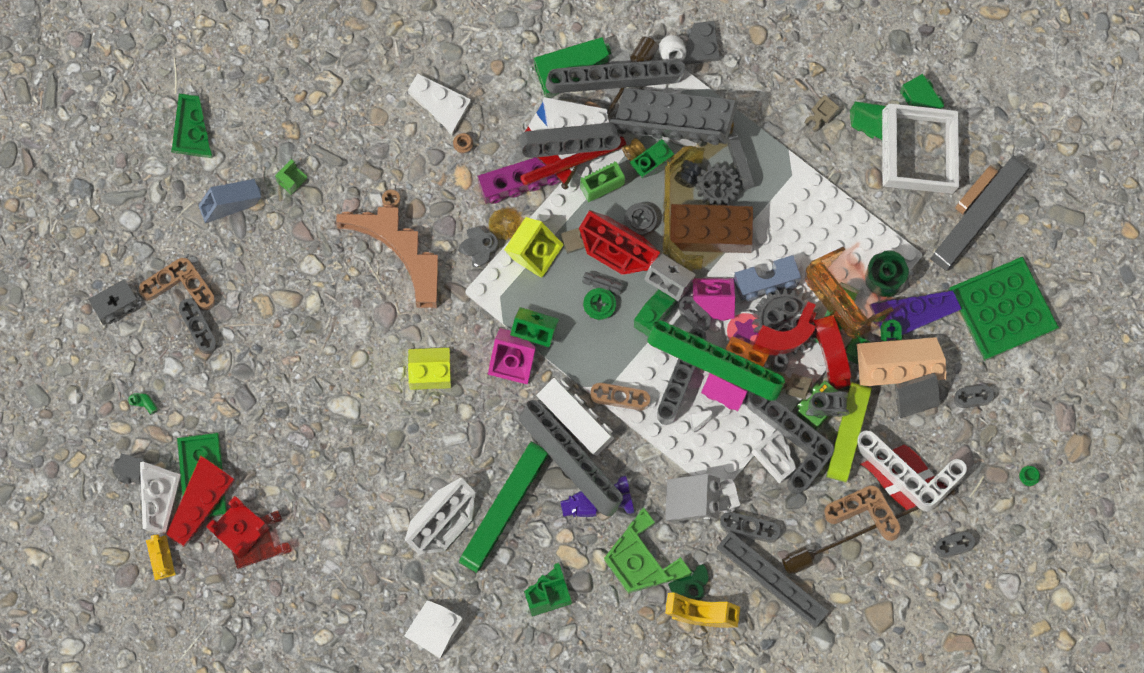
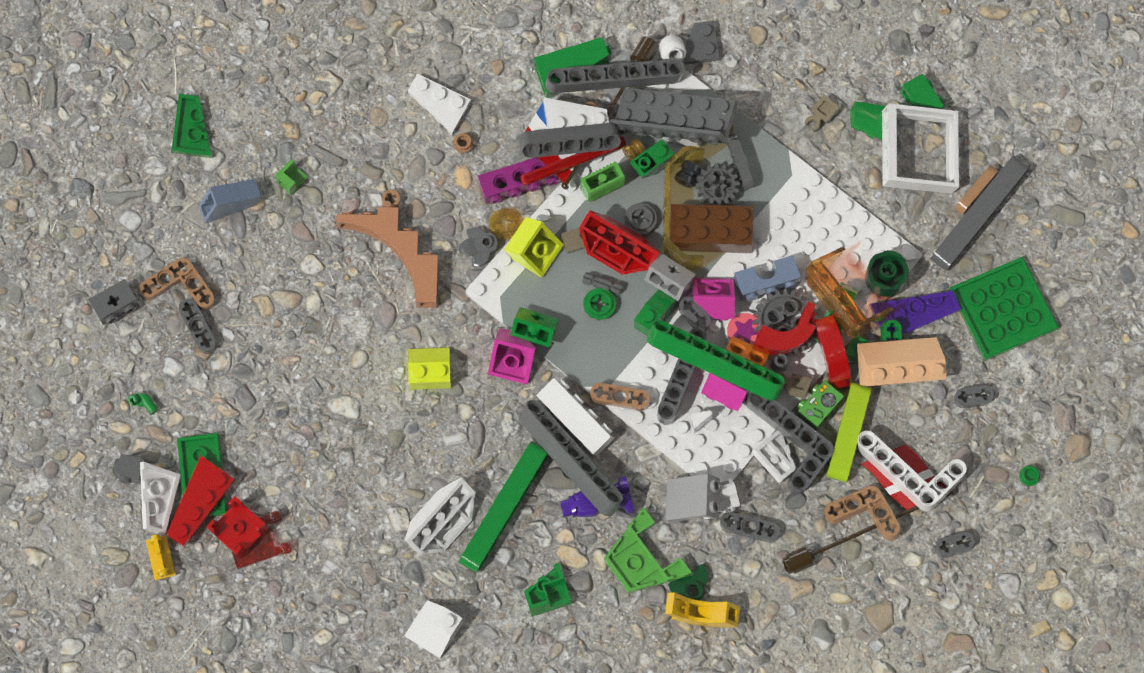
dark grey plate [716,531,829,628] -> none
dark grey piece [808,392,849,417] -> none
dark grey slope [895,373,939,418] -> none

